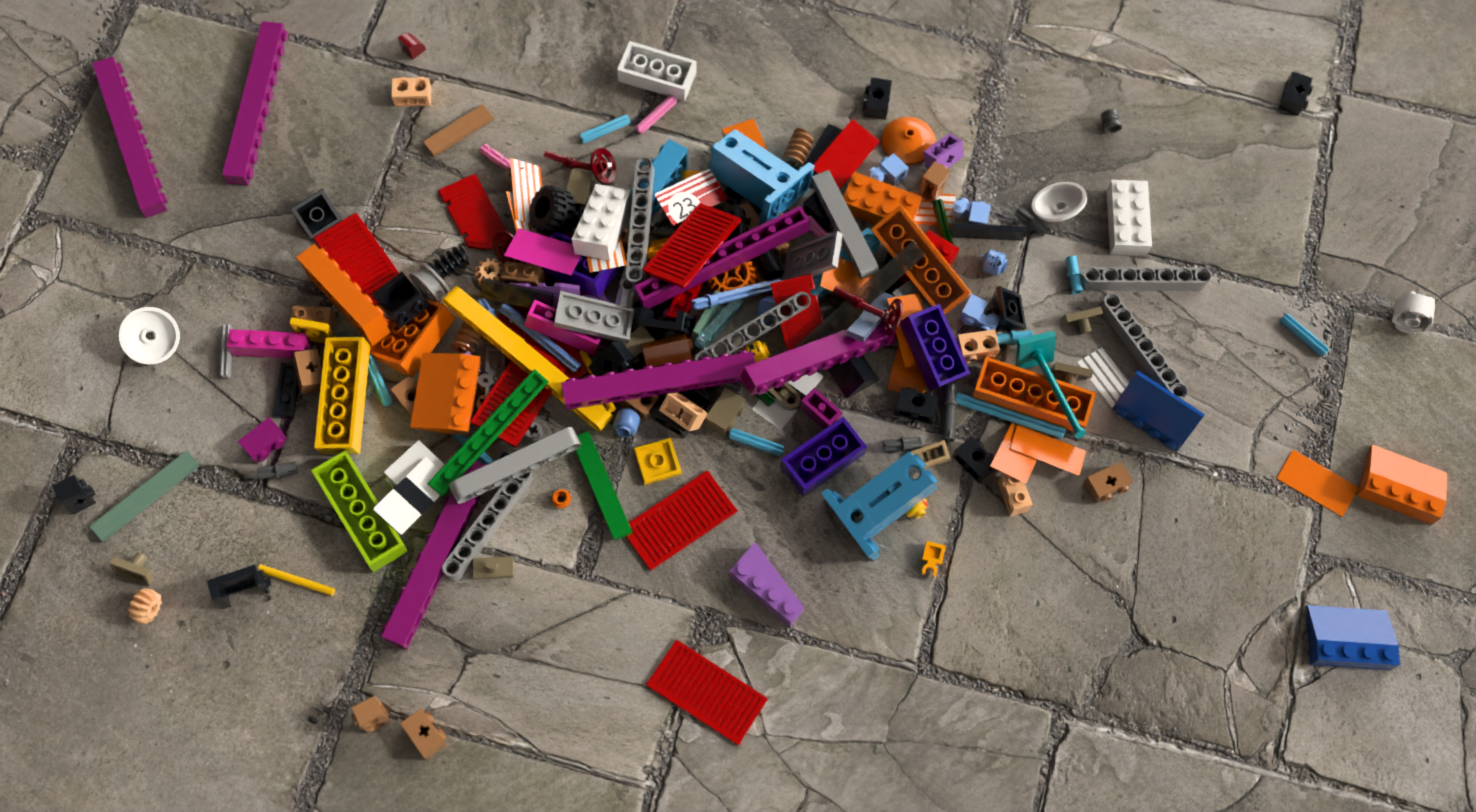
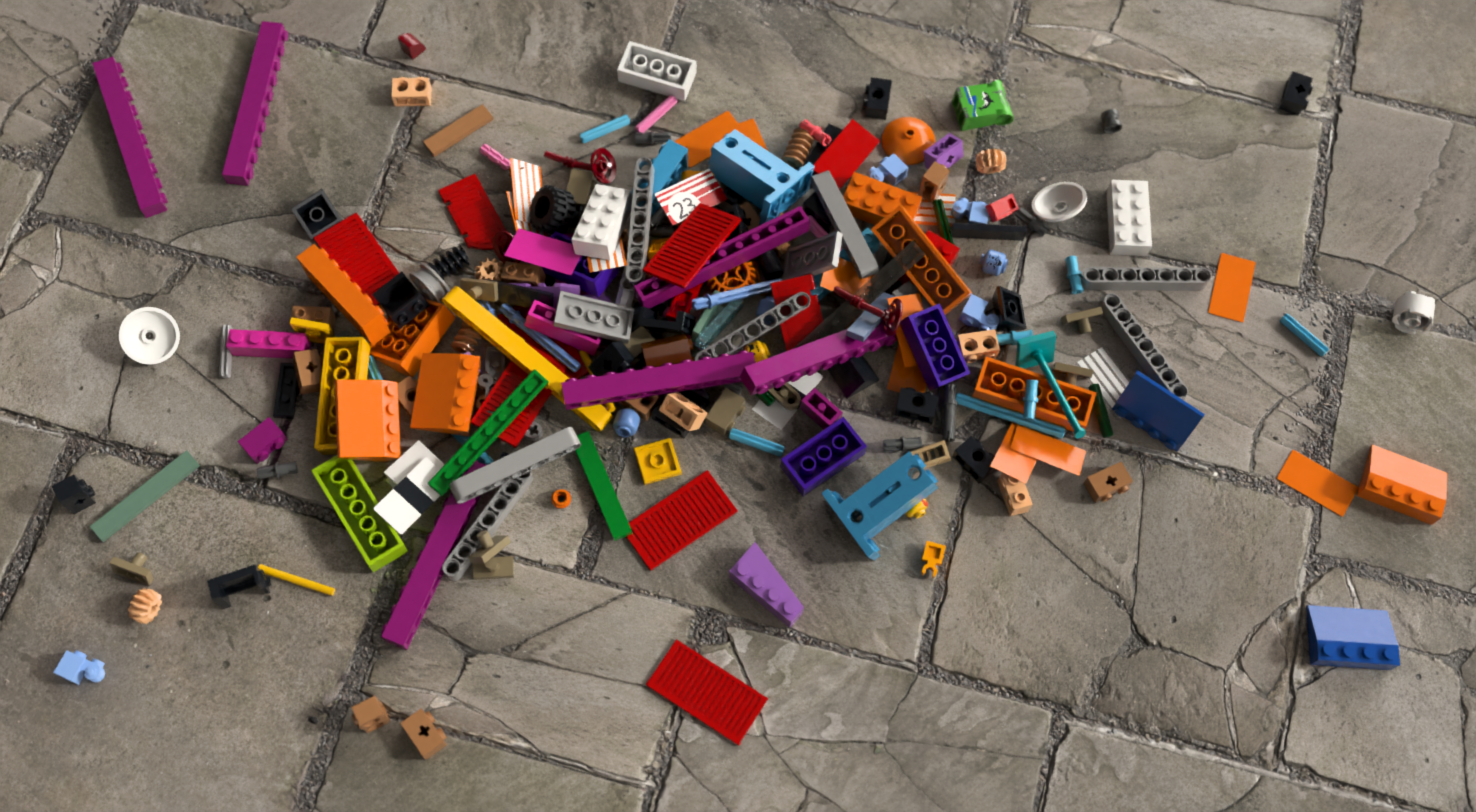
none -> light blue brick [53,650,105,685]
none -> orange slope [335,380,401,462]
none -> dark tan tile [460,278,498,302]
none -> dark tan tile [469,530,511,564]
none -> dark grey axle [635,130,671,145]
none -> orange sticker [674,111,746,168]
none -> coral pin [799,120,831,146]
none -> bright green piece [951,80,1014,131]
none -> light nougat gear [975,148,1006,174]
none -> tile [985,194,1019,223]
none -> medium azure pin [1022,380,1038,420]
none -> dark green axle [1089,384,1114,438]
none -> orange sticker [1208,253,1256,322]

